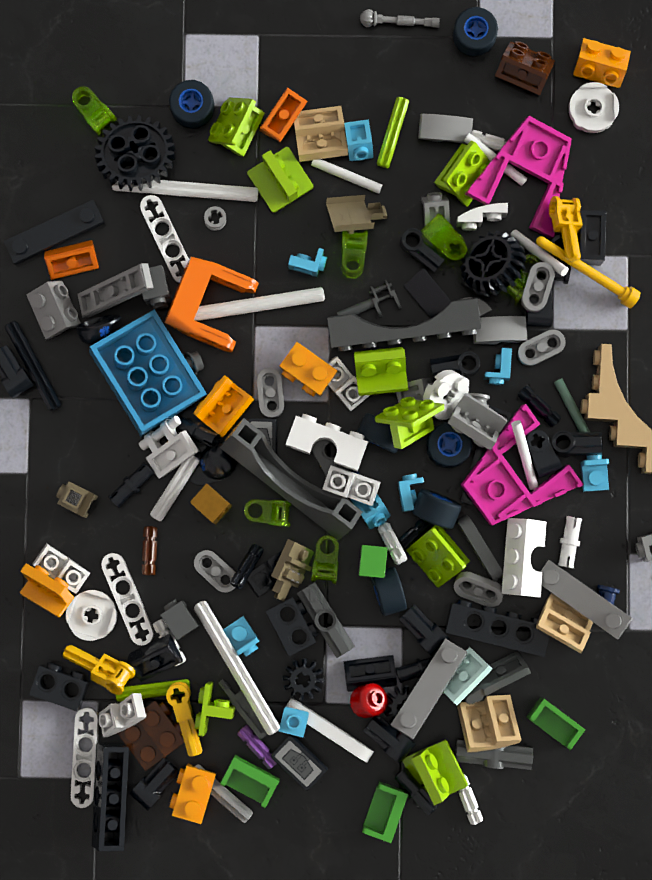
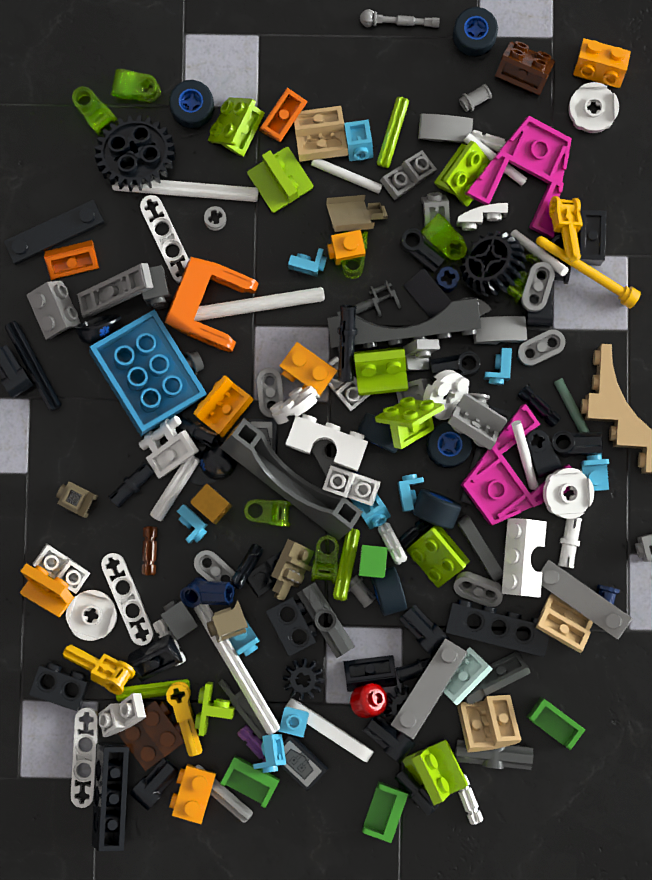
none -> clear neon green piece [111,69,161,102]
none -> medium azure bracket [177,504,208,543]
none -> dark blue piece [180,577,235,608]
none -> dark tan window [207,601,248,643]
none -> medium azure bracket [253,734,286,773]
none -> white plate [270,385,320,424]
none -> light orange bracket [327,230,366,265]
none -> lime axle [333,528,360,601]
none -> black pin [337,305,358,382]
none -> light grey pin [348,575,377,608]
none -> light grey slope [380,150,437,200]
none -> light grey bracket [403,339,440,371]
none -> dark blue bush [435,267,459,293]
none -> light grey pin [459,84,492,112]
none -> white plate [543,468,594,519]

